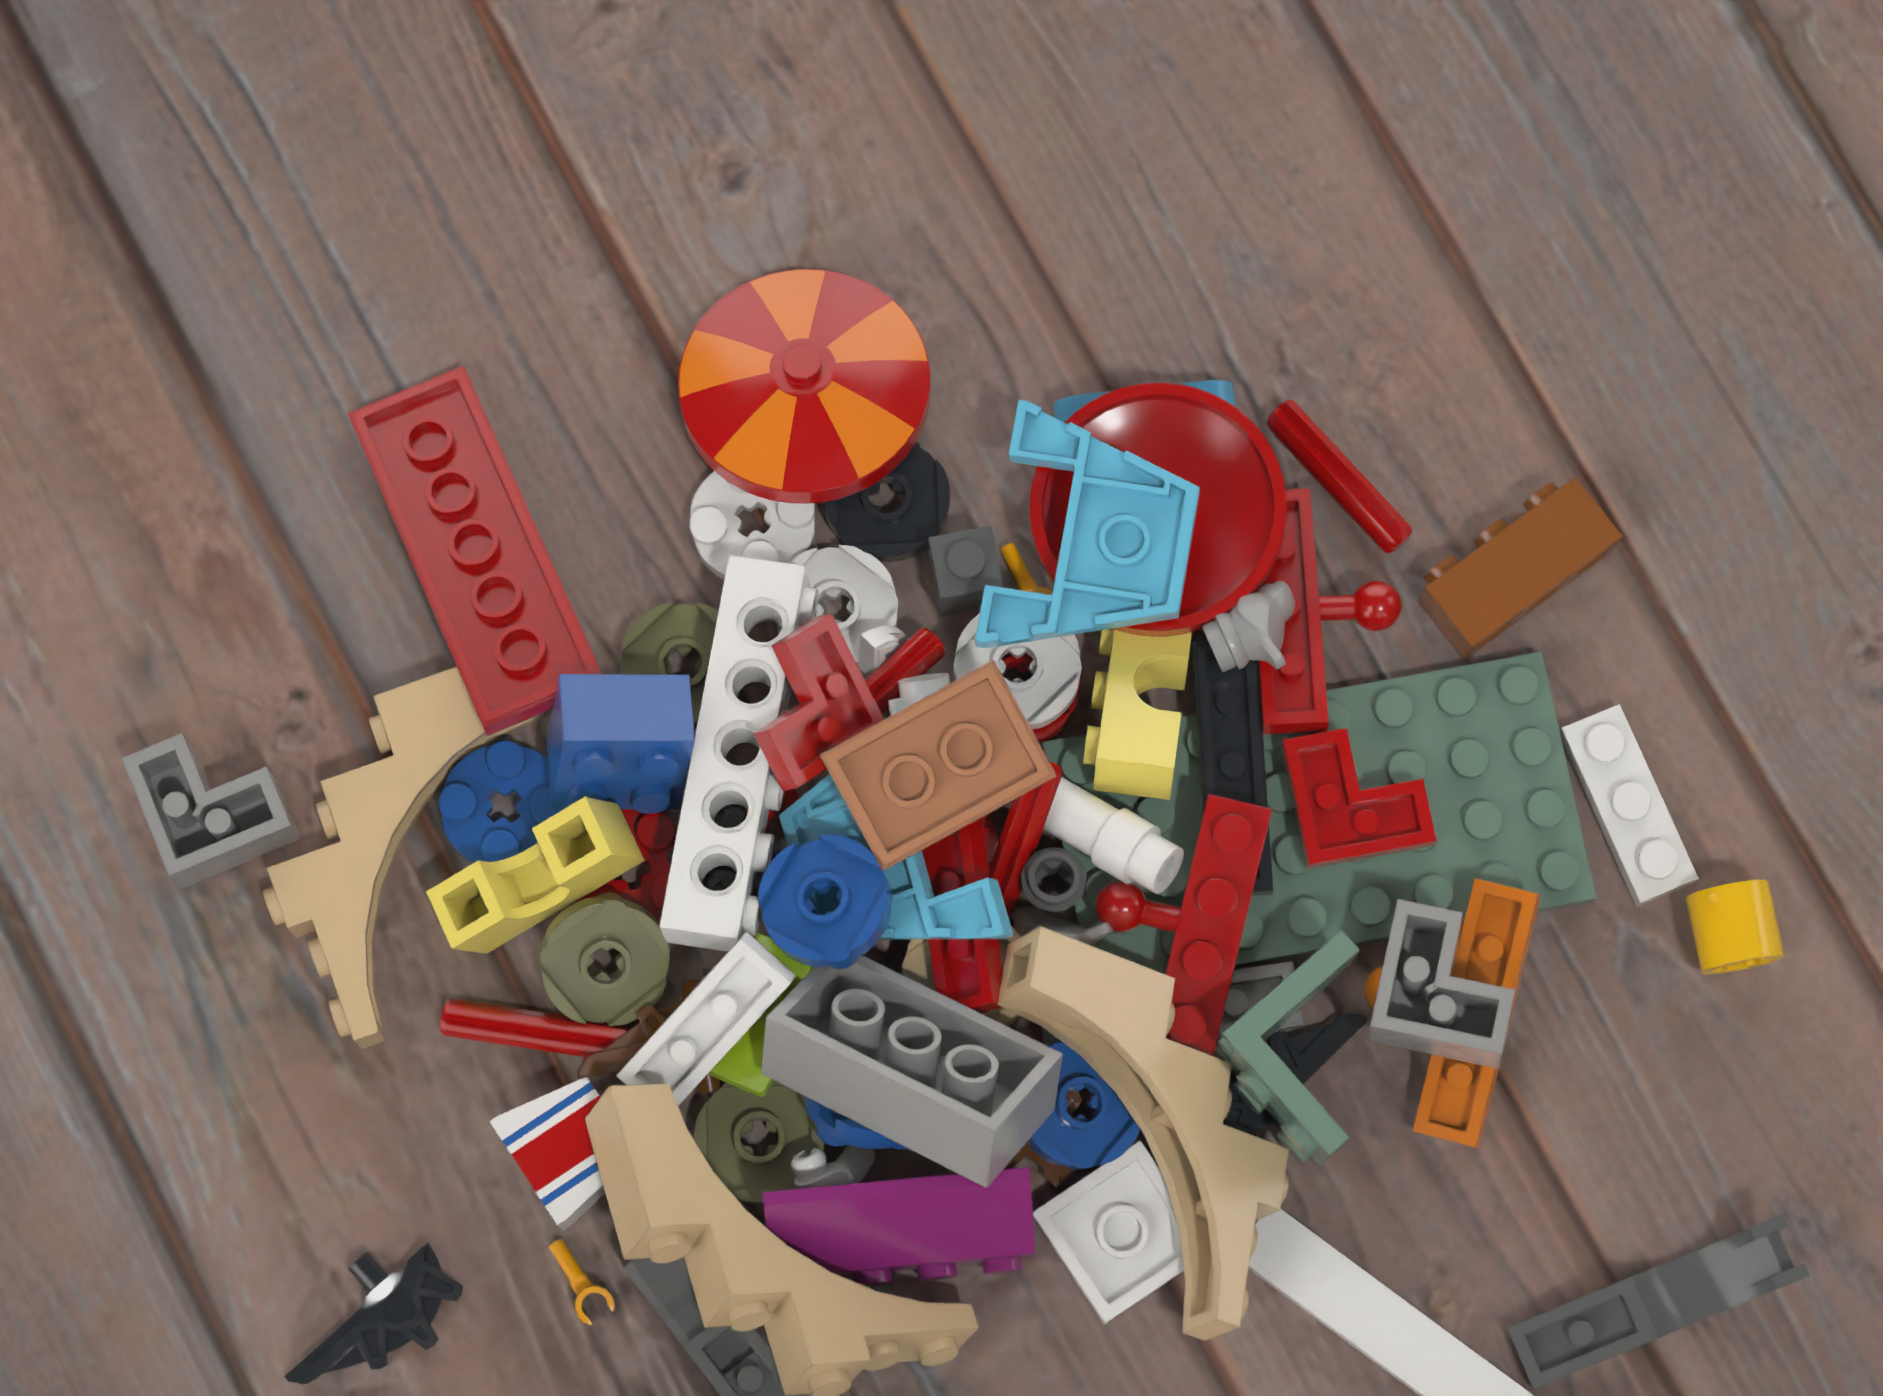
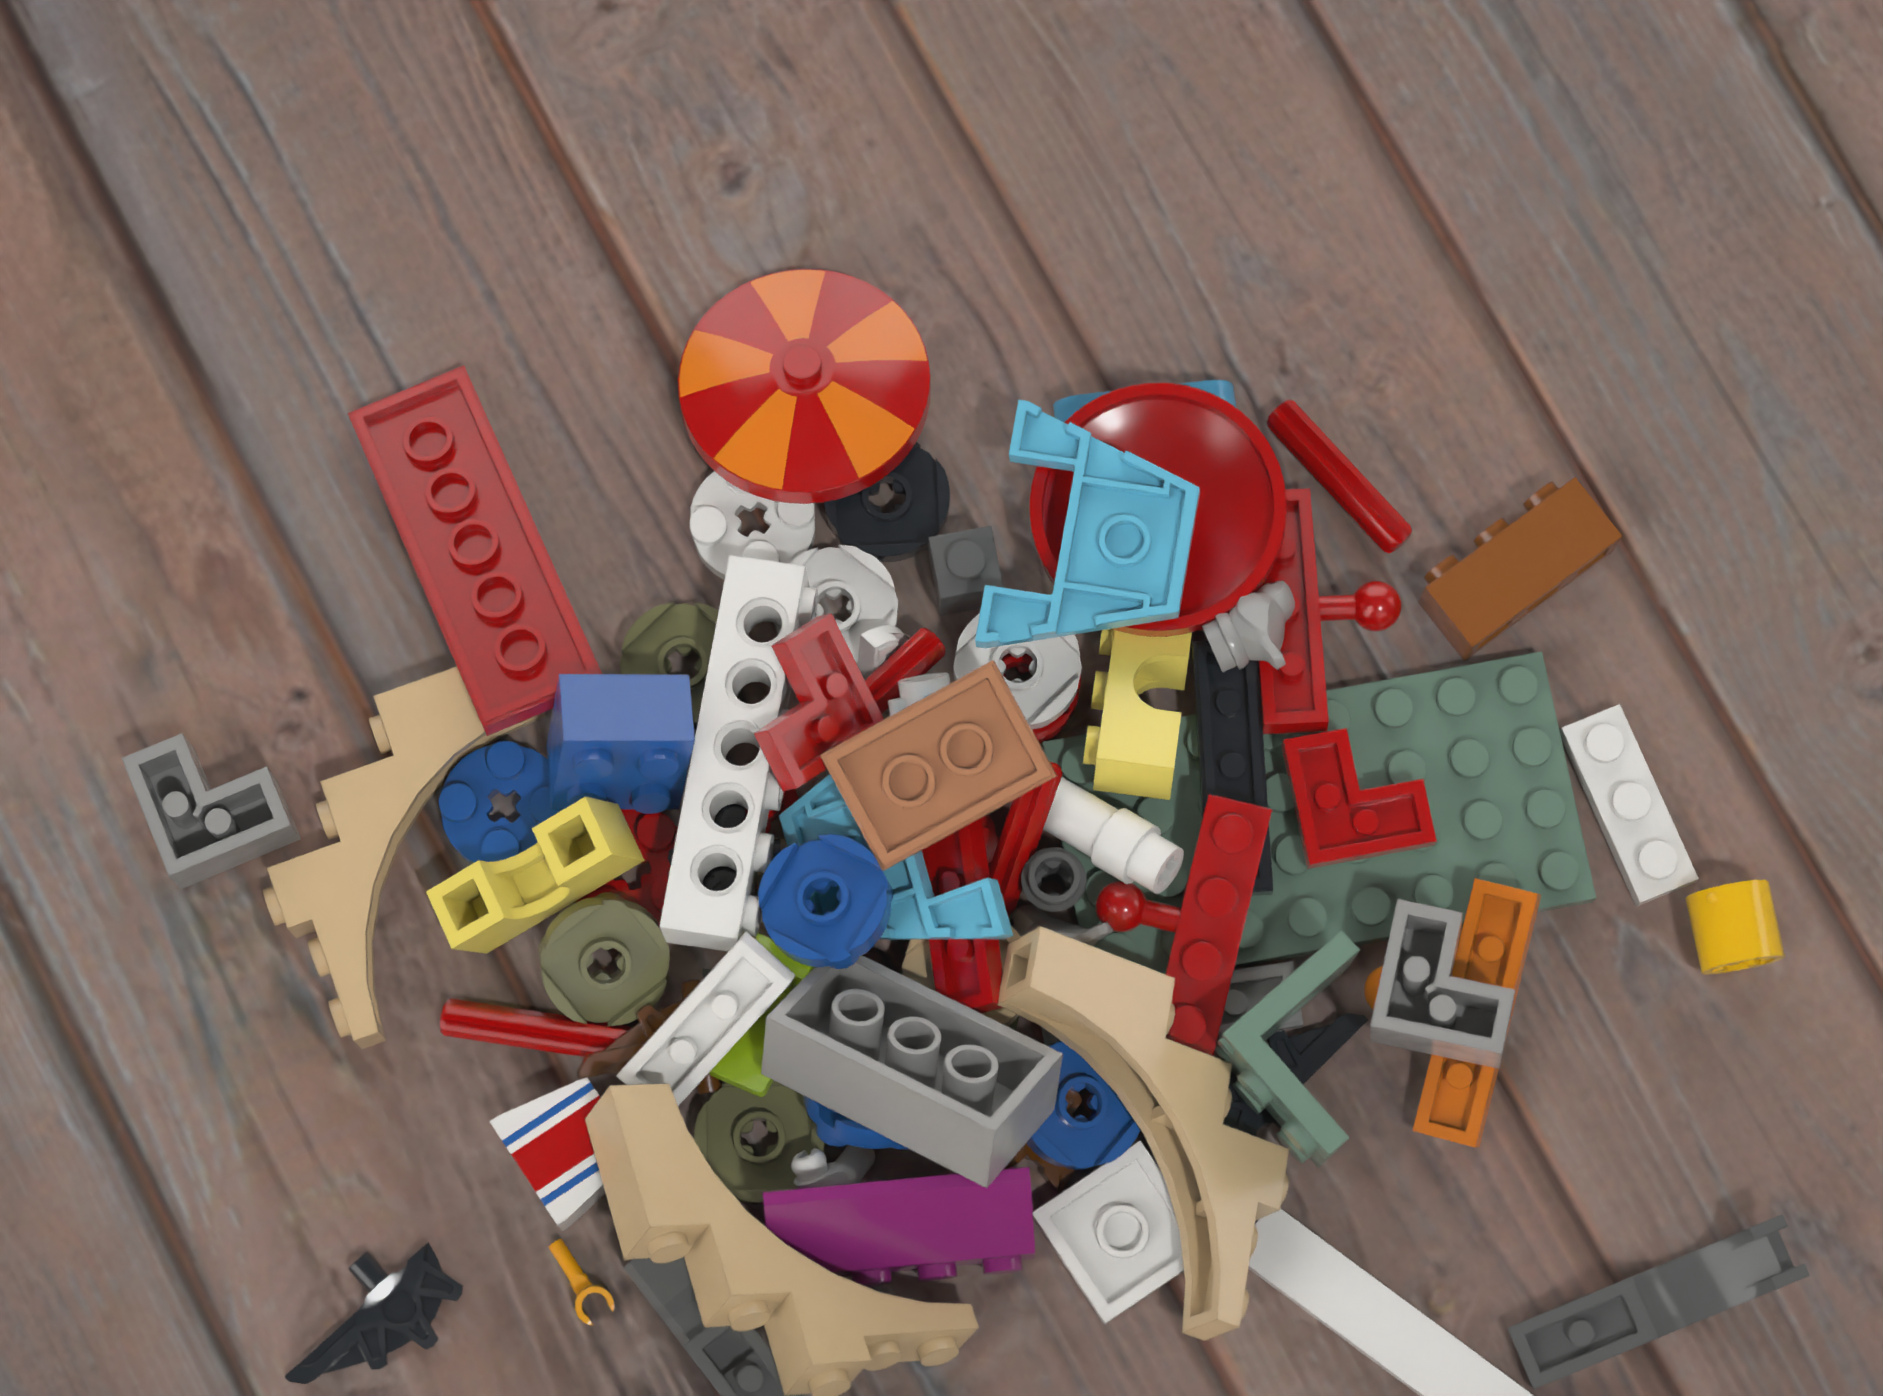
light orange hand [1000,543,1053,595] -> none

